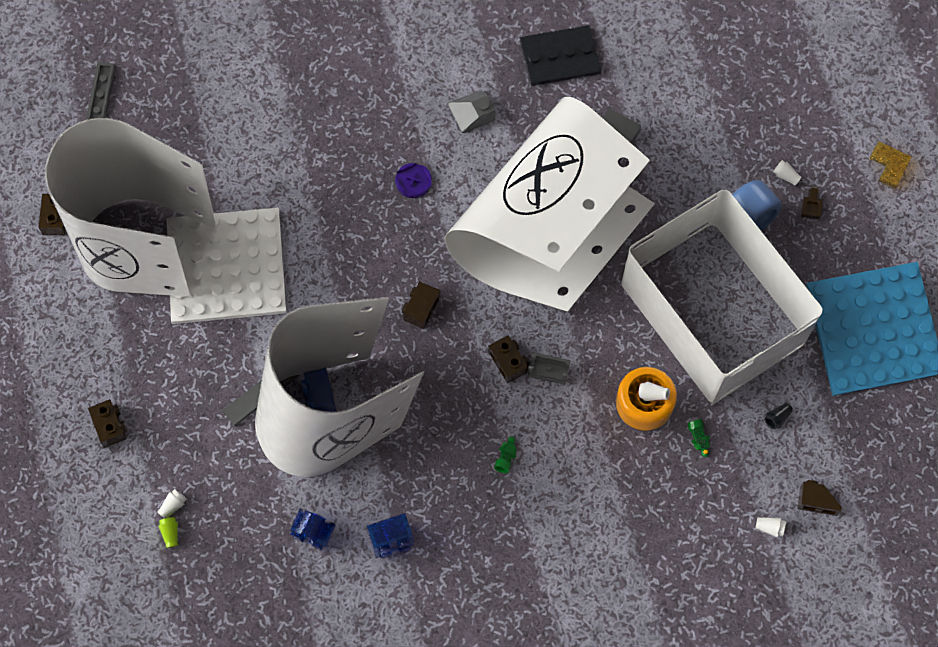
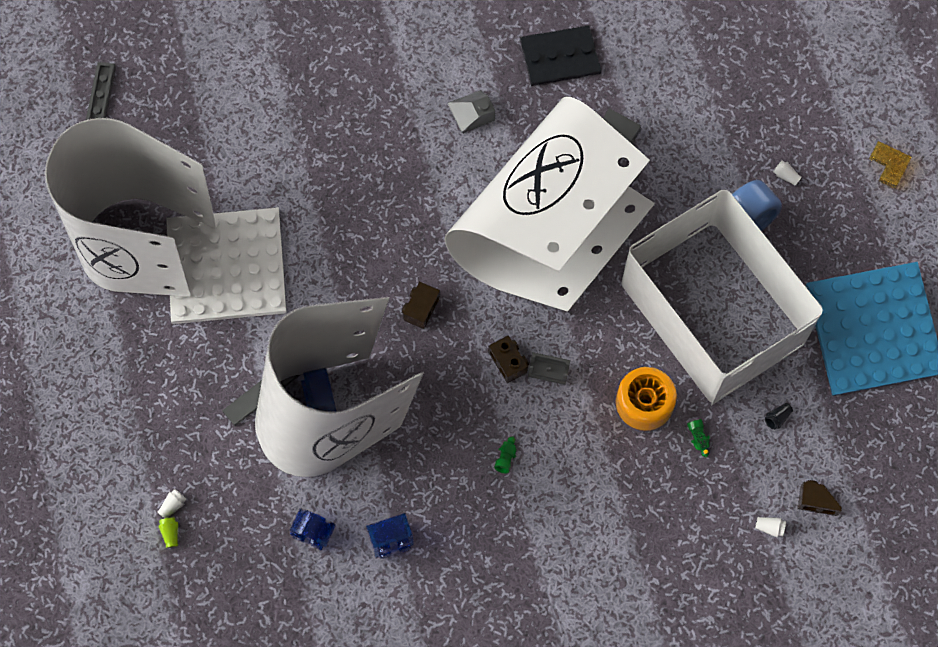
dark brown brick [38,194,66,235] -> none
dark brown brick [88,399,127,448] -> none
dark purple tile [395,163,432,198] -> none
white cone [639,381,670,401] -> none
dark brown plate [801,186,823,219] -> none

